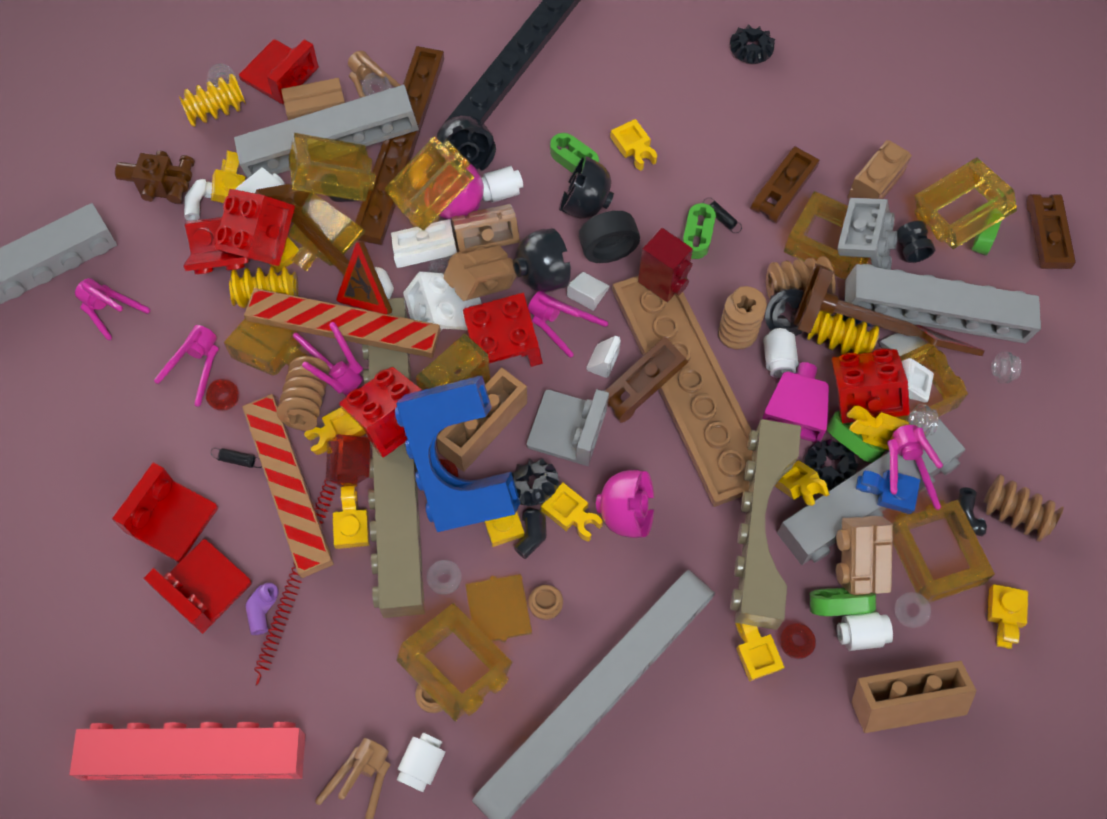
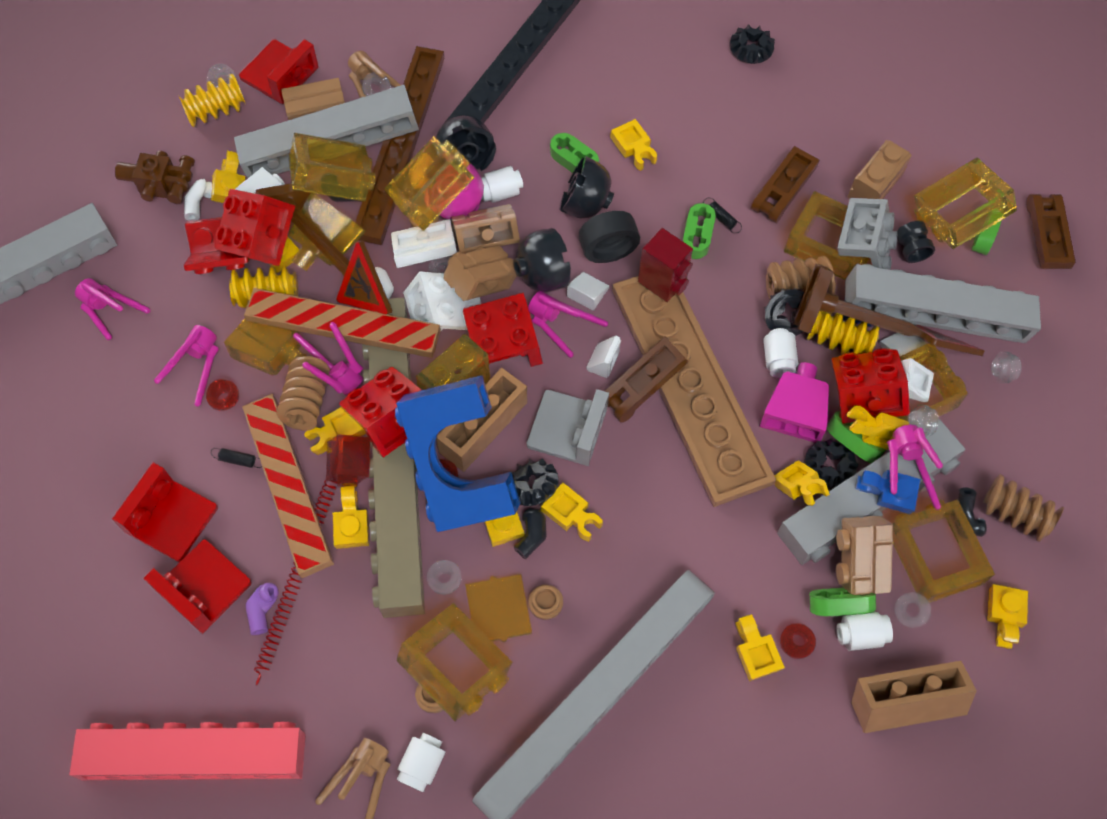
dark pink cylinder [596,470,654,538] -> none
medium nougat piece [718,286,767,350] -> none
dark tan arch [730,419,801,630] -> none

